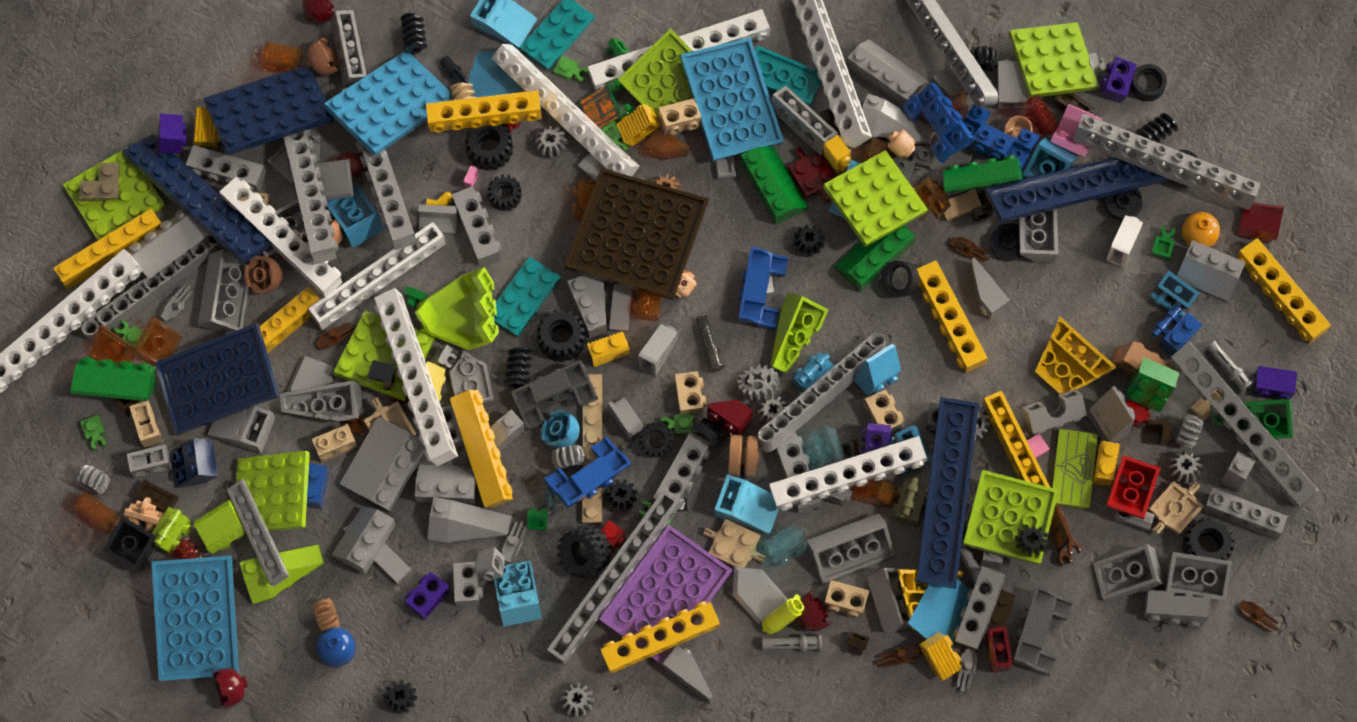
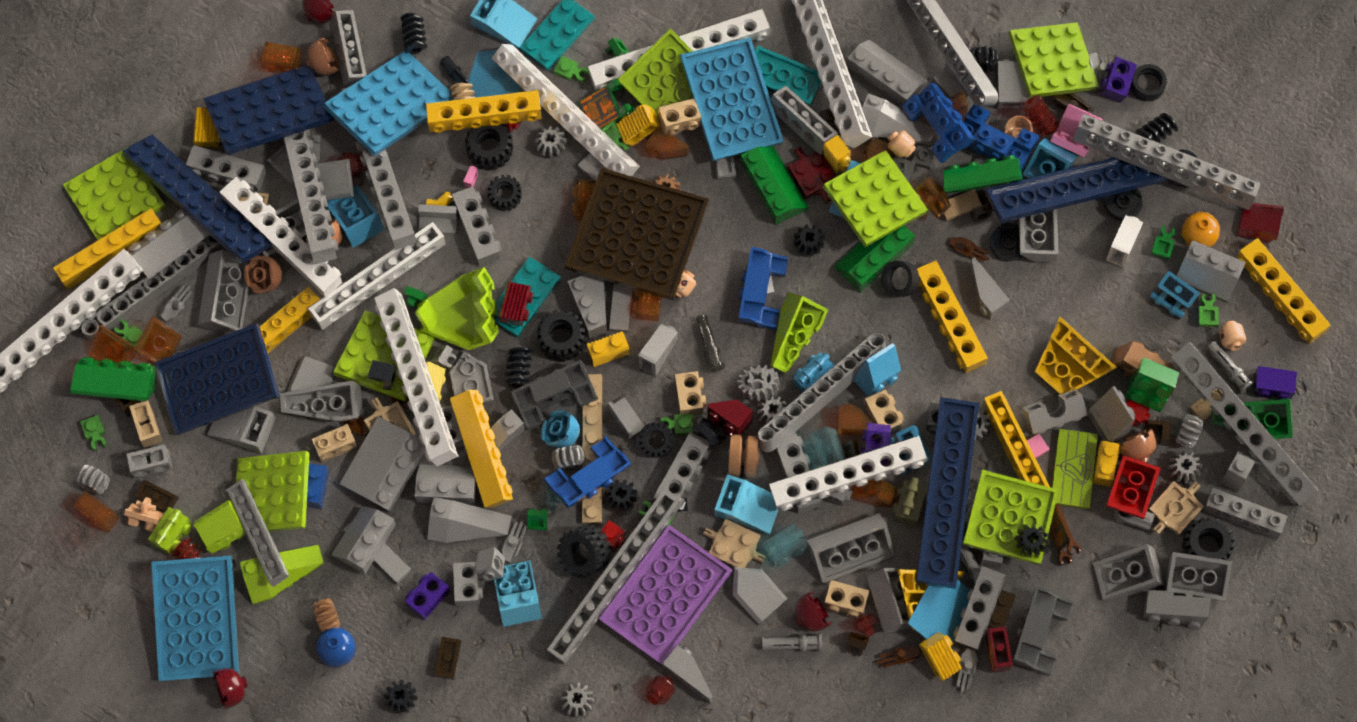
dark tan plate [79,163,120,201] -> none
black slope [103,516,156,570] -> none
dark purple brick [158,113,186,154] -> none
dark blue slope [171,438,217,488] -> none
reddish brown piece [315,322,356,350] -> none
yellow brick [601,601,720,674] -> none
neon yellow piece [762,594,804,634] -> none
blue brick [1151,305,1203,356] -> none
reddish brown piece [1237,600,1279,632] -> none
none -> dark brown plate [434,637,462,680]
none -> dark red brick [499,281,534,326]
none -> clear red head [646,676,675,705]
none -> clear orange slope [837,404,876,437]
none -> clear red tile [852,614,877,637]
none -> nougat cylinder [1116,429,1157,462]
none -> bright green plate [1198,294,1219,327]
none -> light nougat head [1219,321,1246,351]

